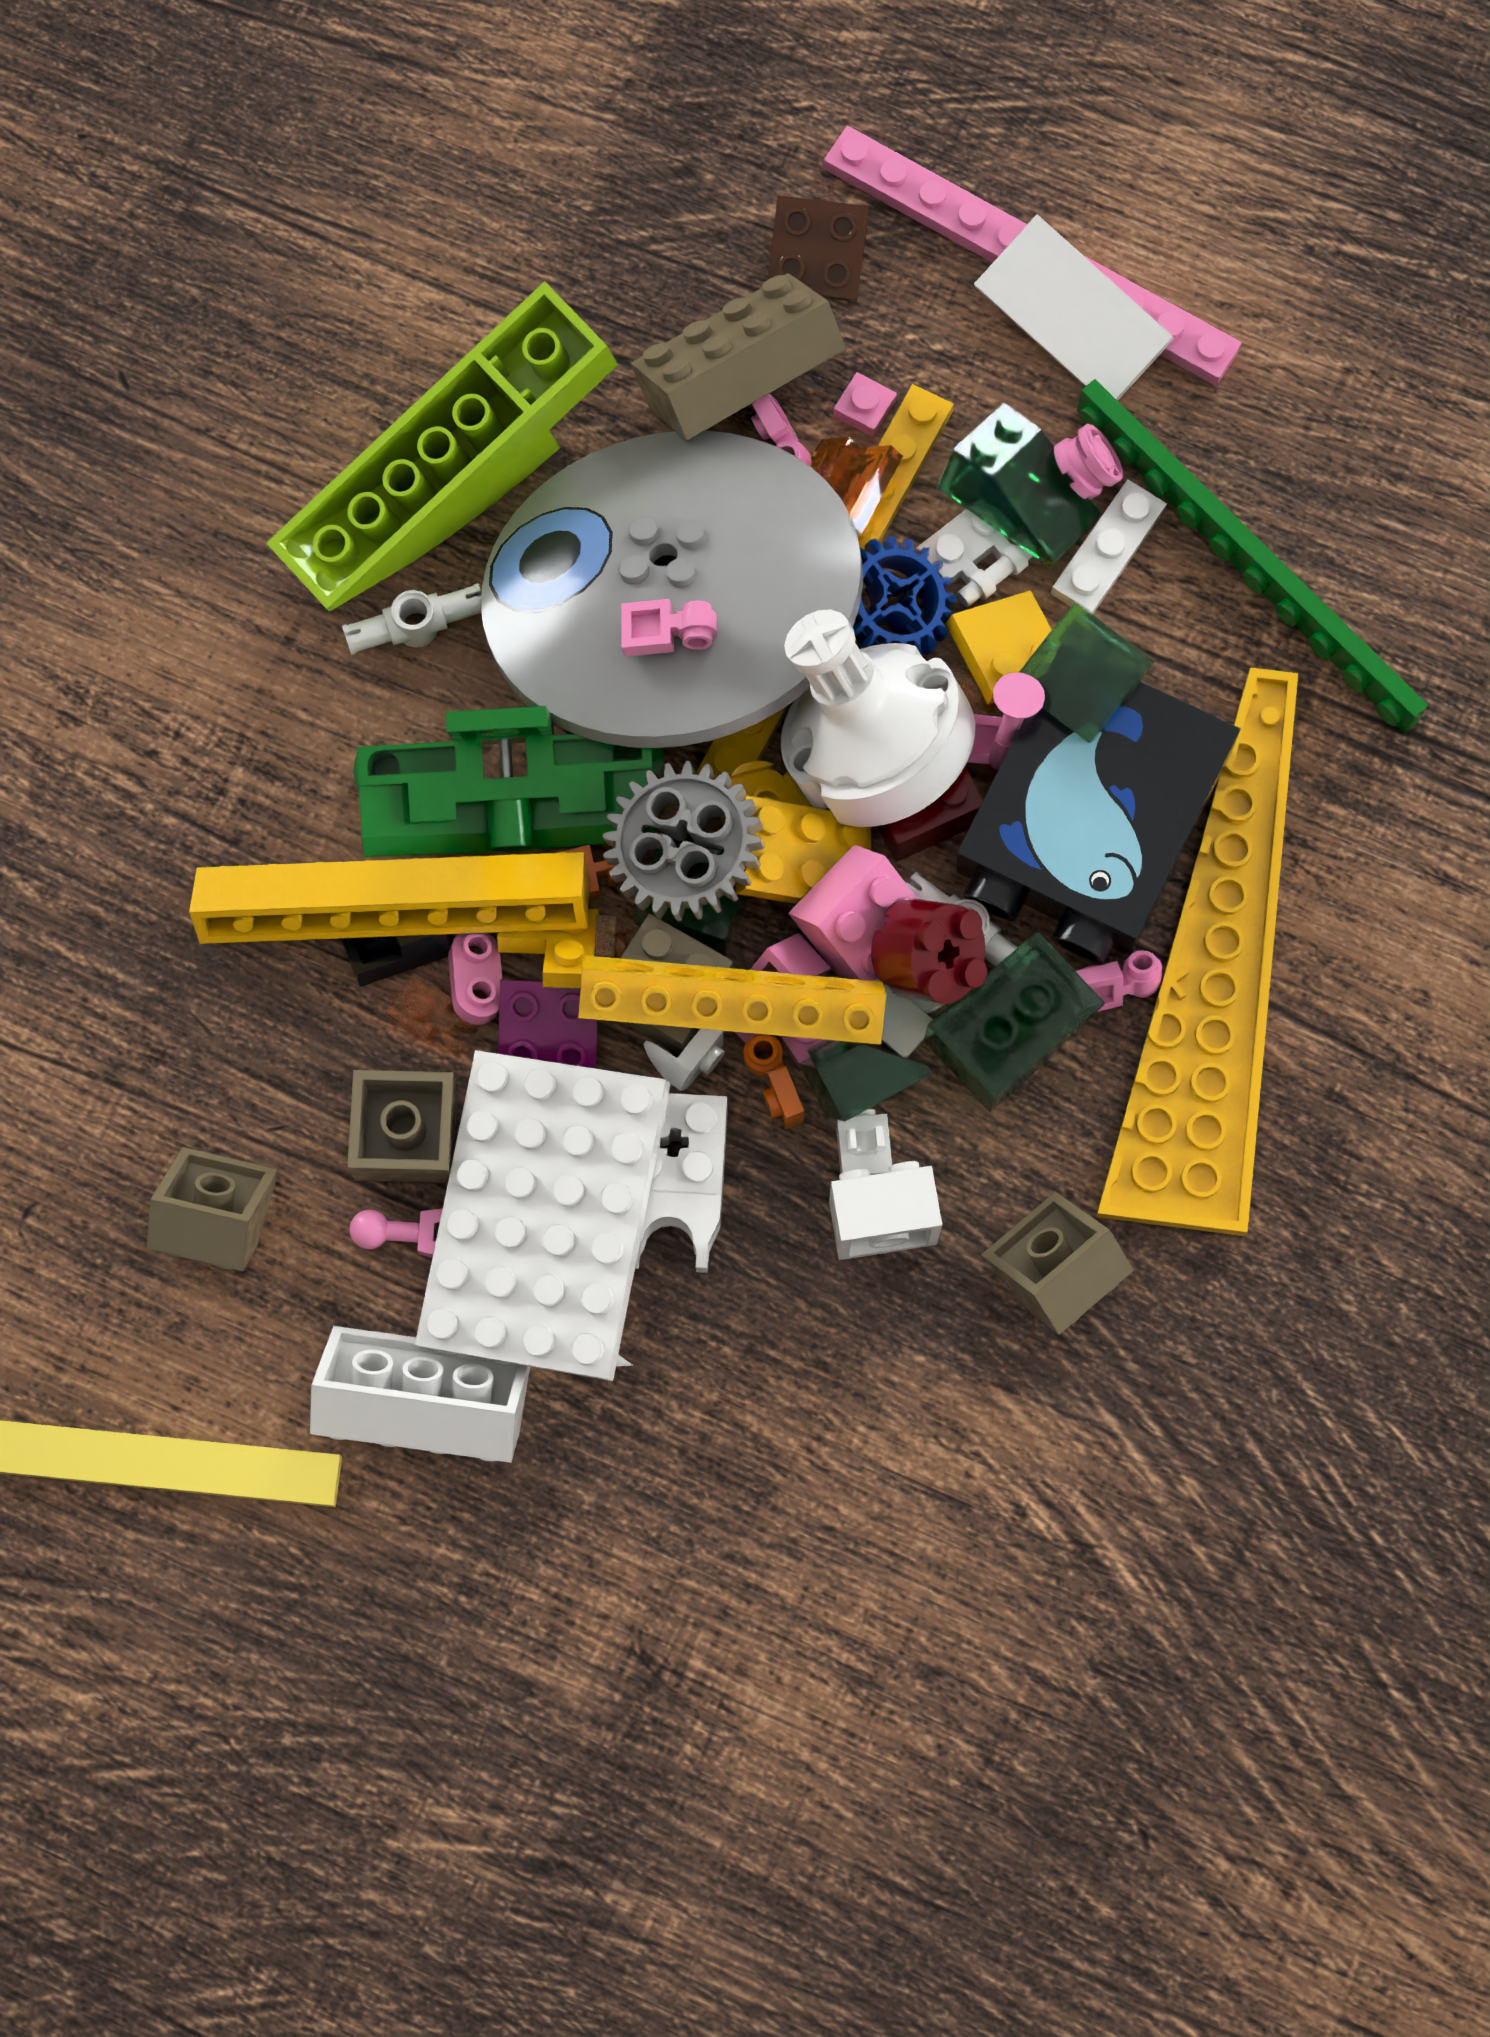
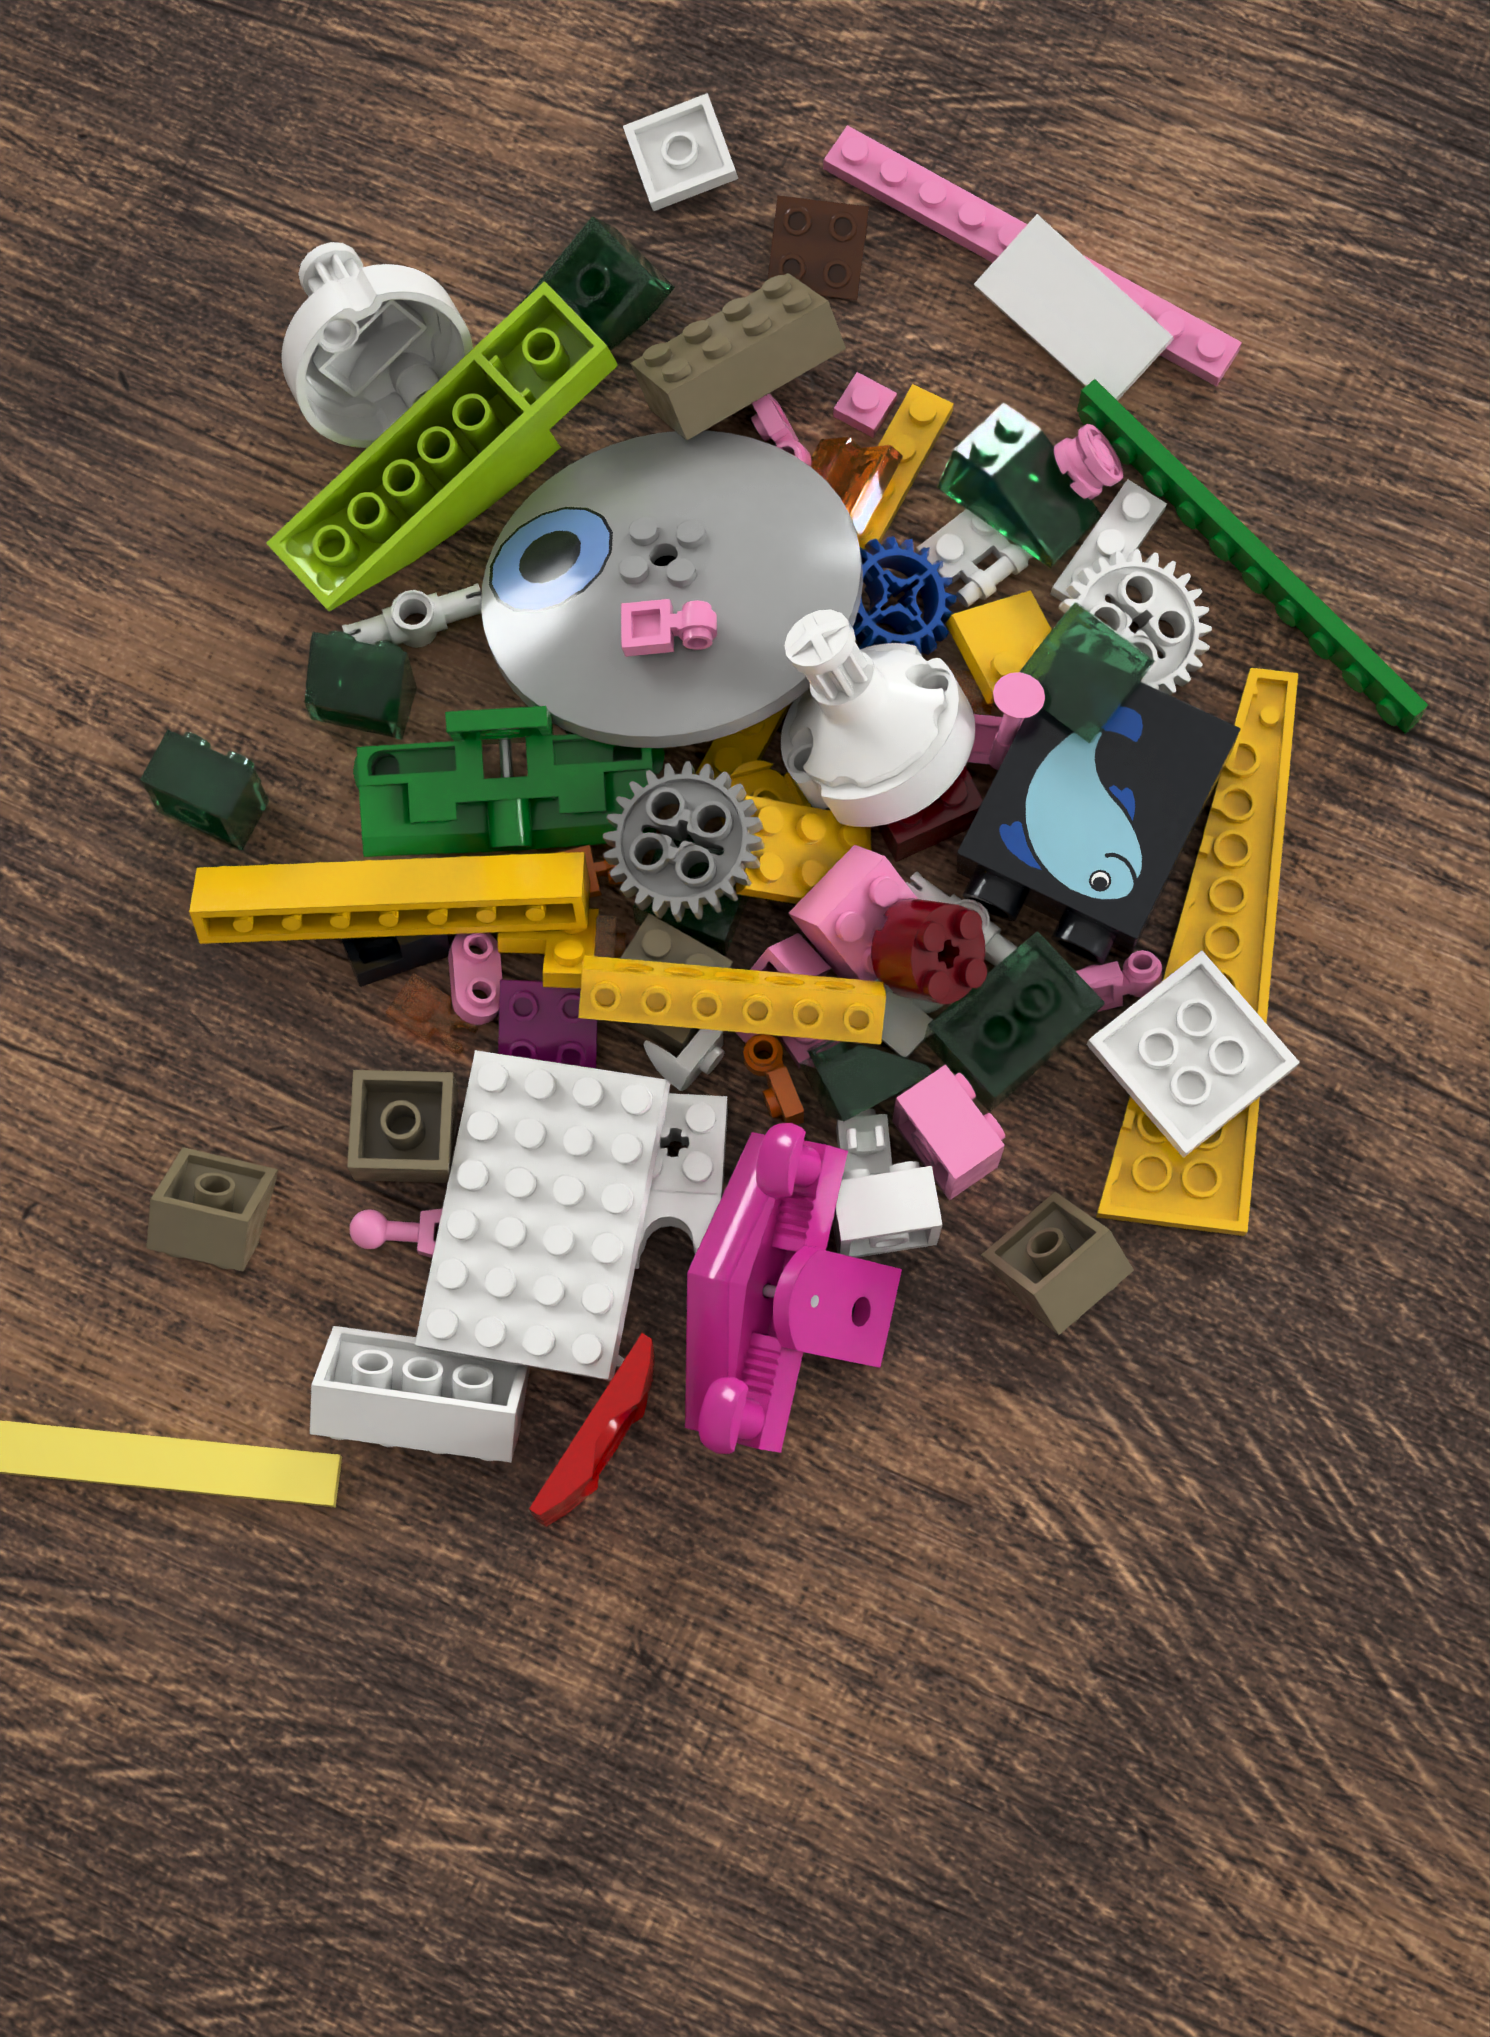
none -> clear green brick [140,730,269,850]
none -> white piece [282,242,473,448]
none -> clear green slope [304,631,417,740]
none -> clear green slope [519,216,675,351]
none -> red slope [529,1333,655,1527]
none -> white plate [623,93,738,211]
none -> dark pink piece [685,1123,902,1454]
none -> bright pink brick [892,1064,1005,1201]
none -> white gear [1056,549,1212,695]
none -> white plate [1087,951,1300,1158]

